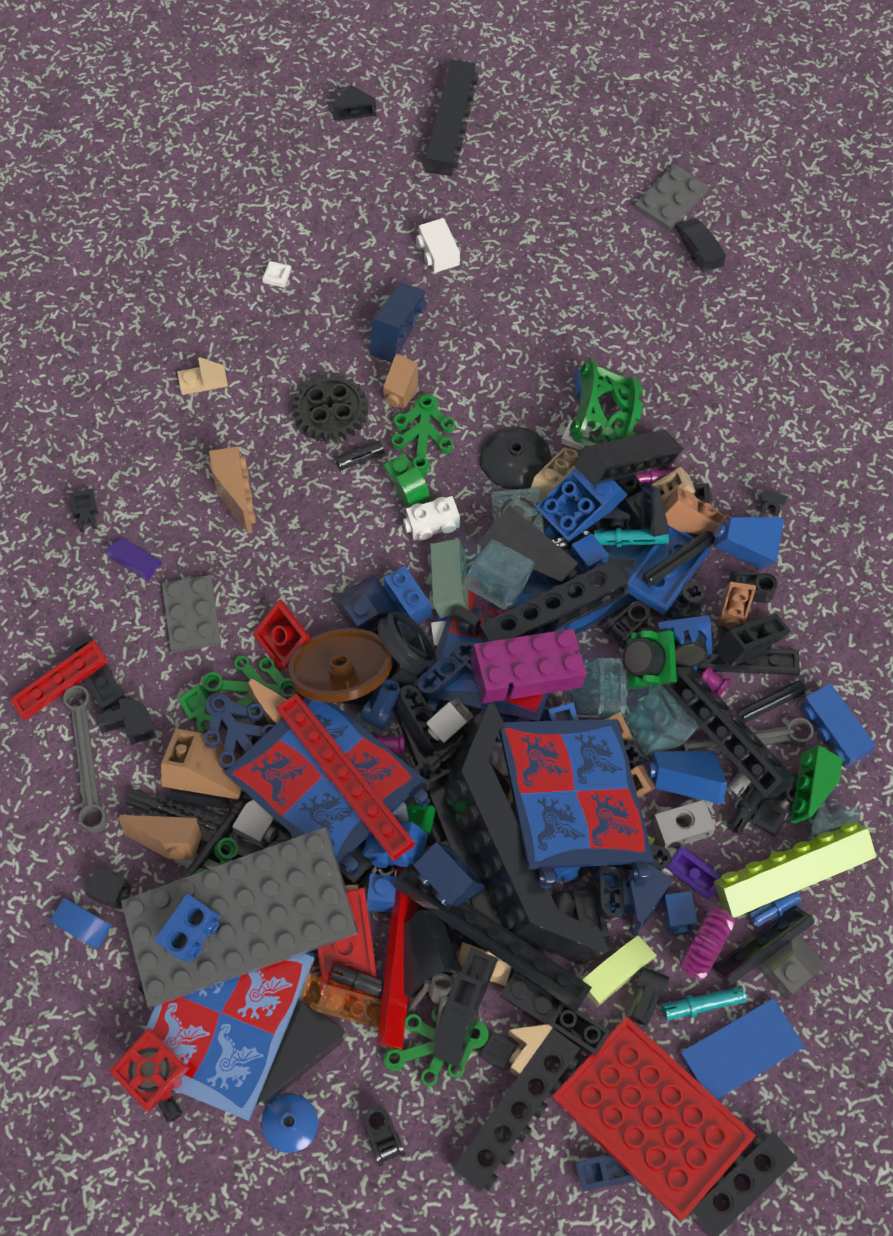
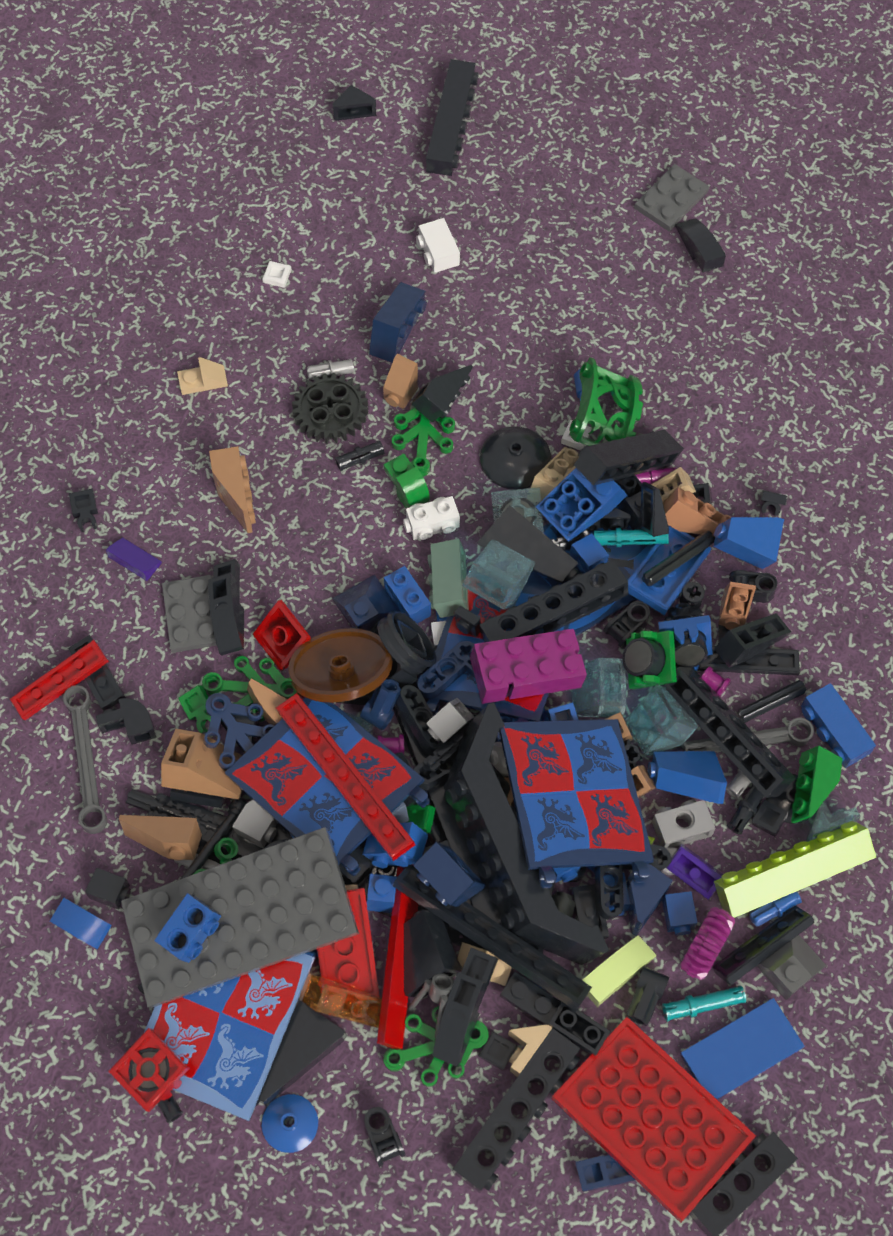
black axle [328,962,384,997] -> none
none -> black slope [208,559,244,656]
none -> light grey axle [307,359,354,380]
none -> black slope [411,365,473,422]

